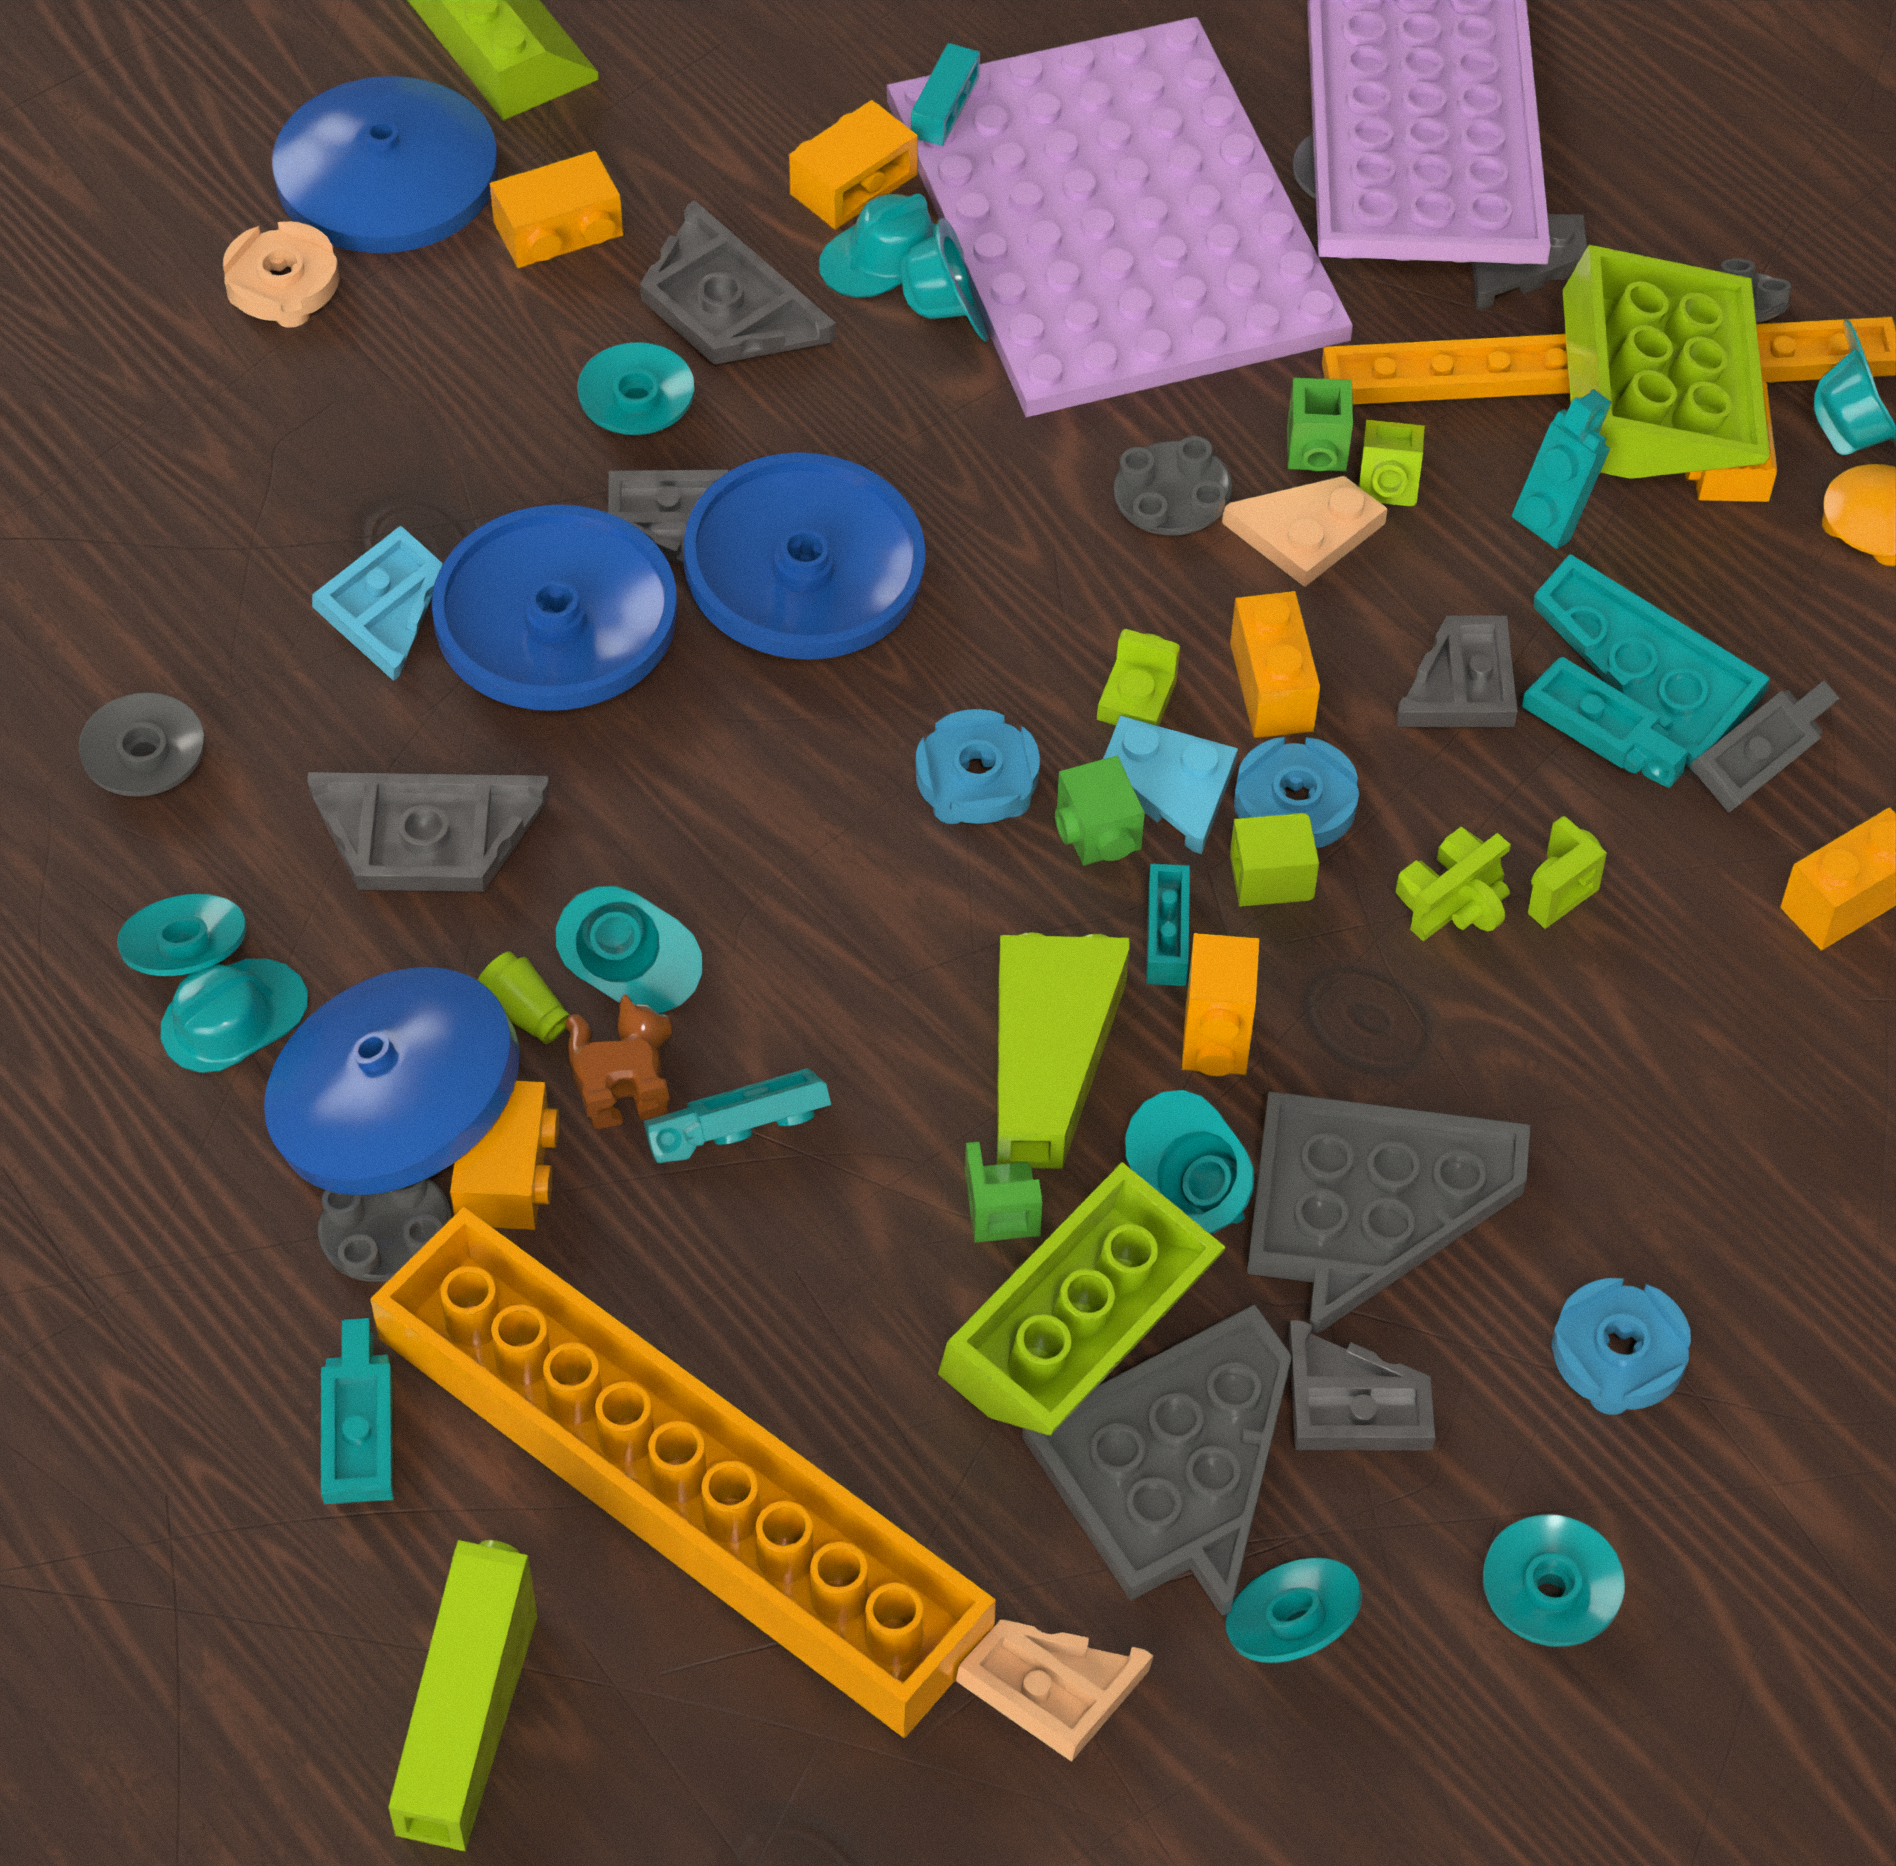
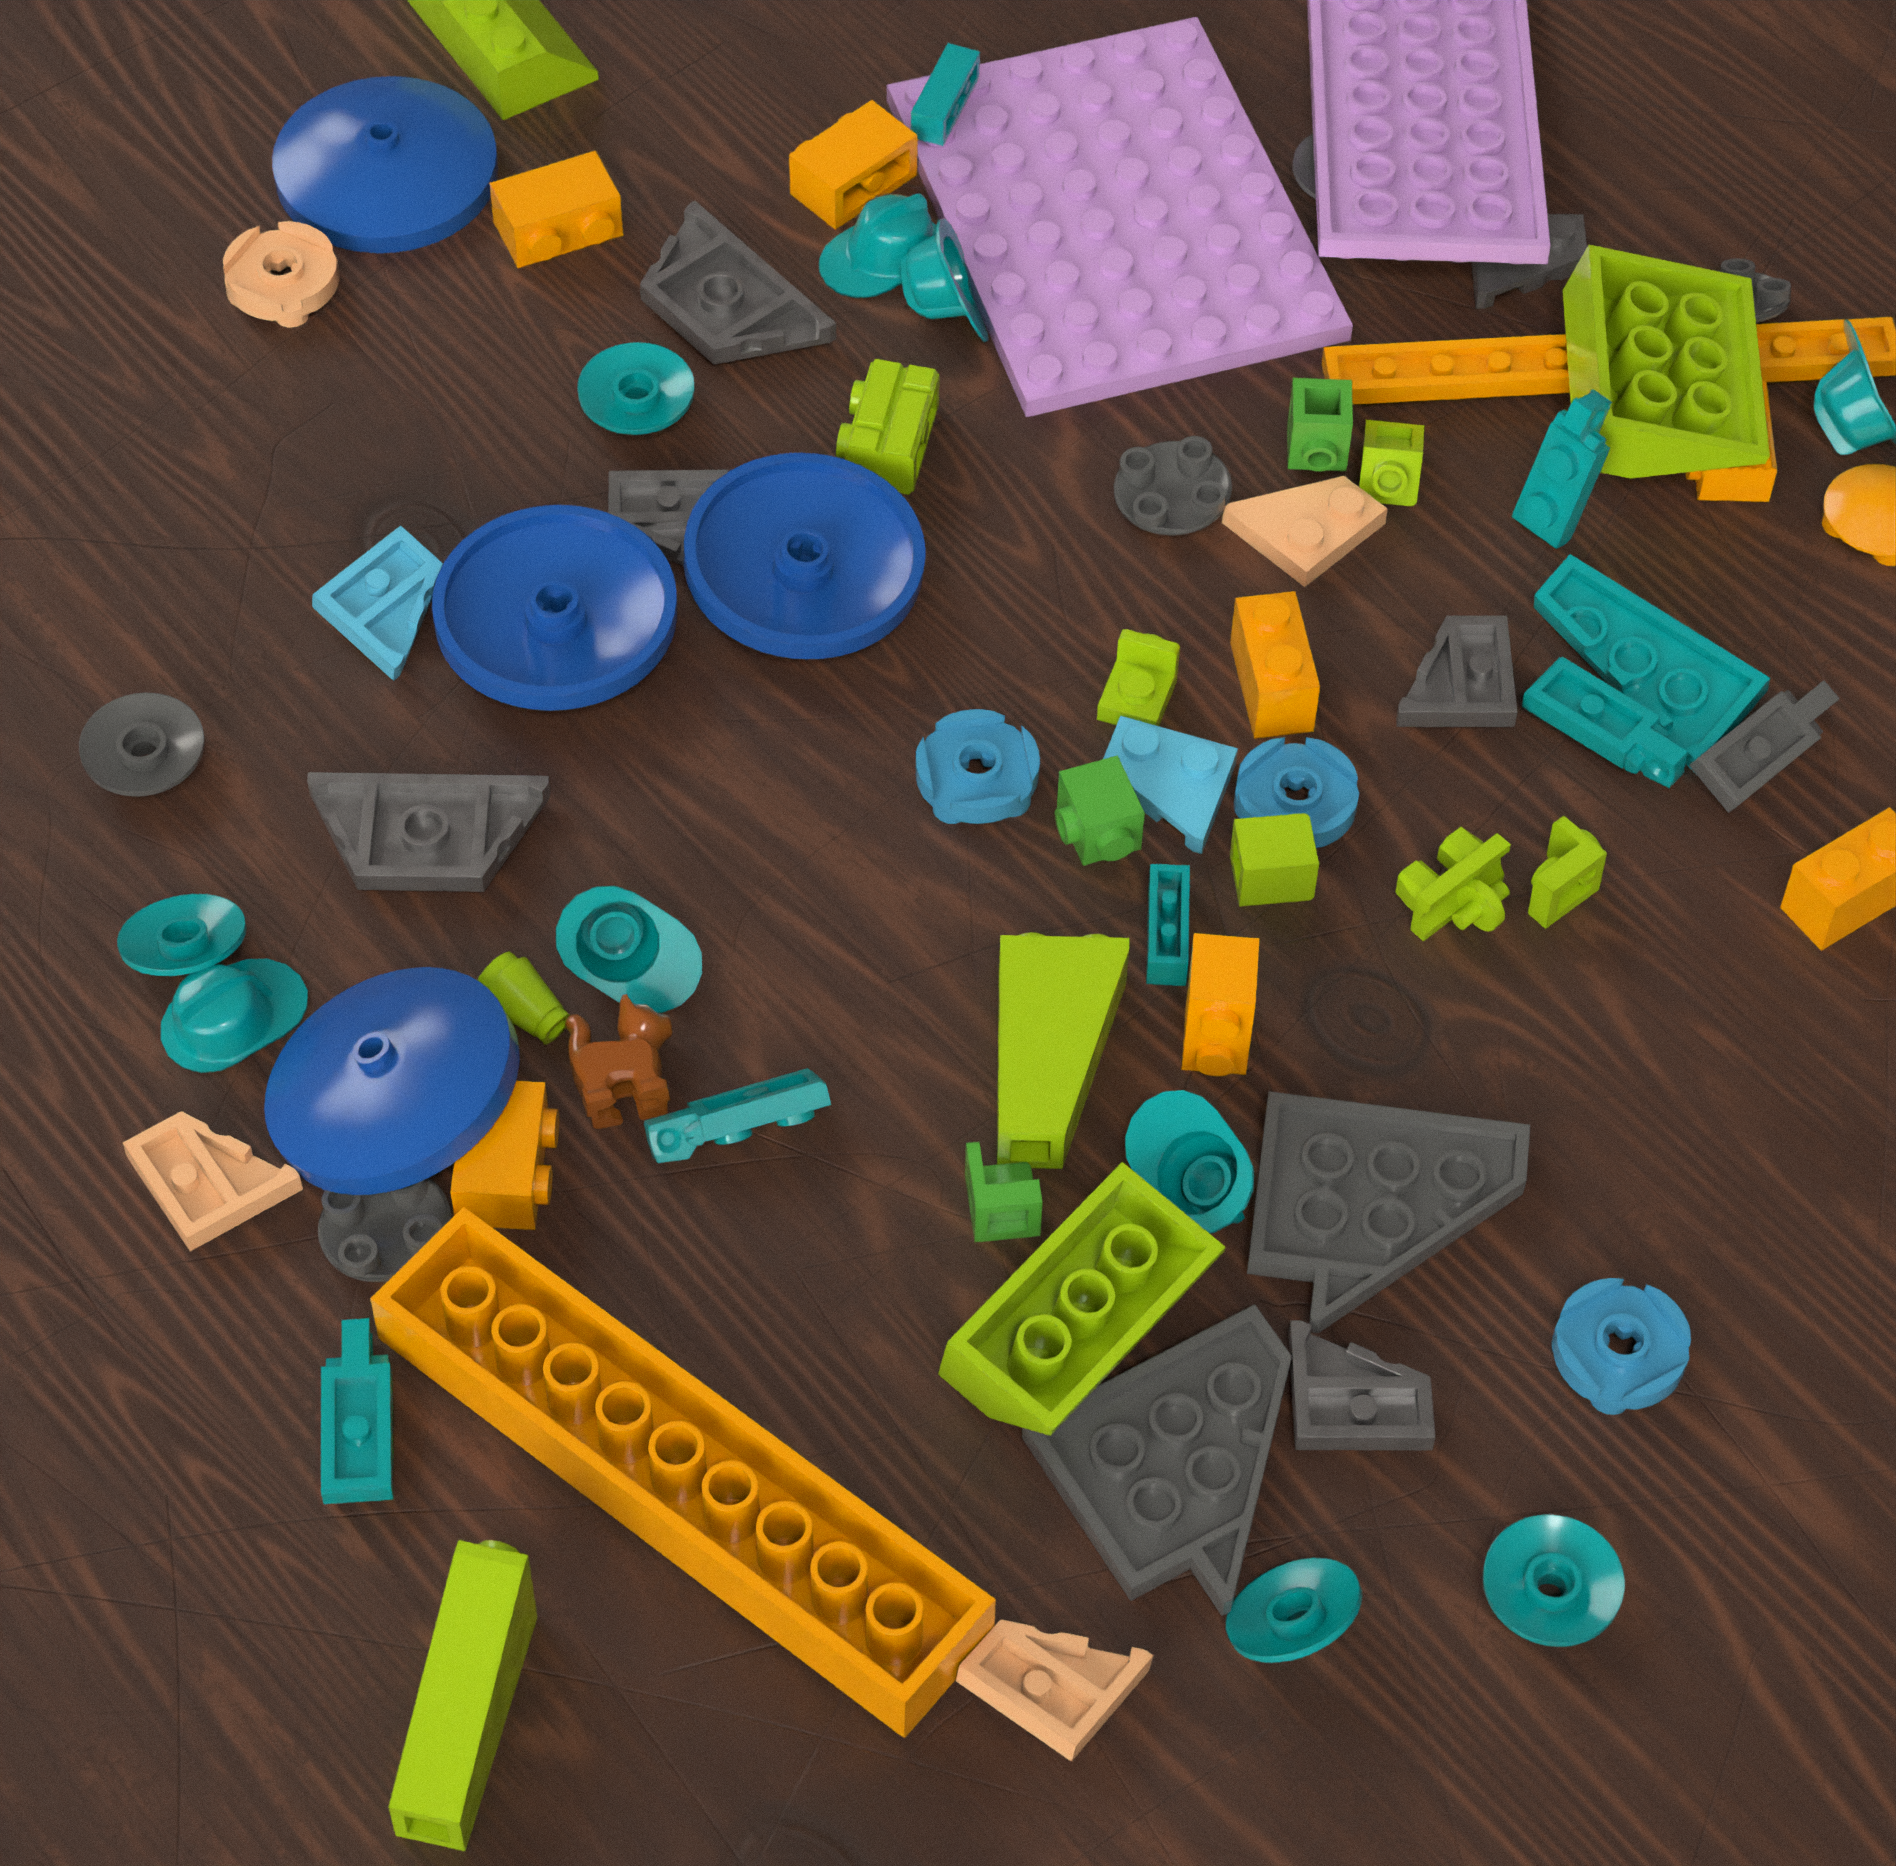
none -> light nougat wing [123,1111,303,1251]
none -> lime brick [836,359,940,495]

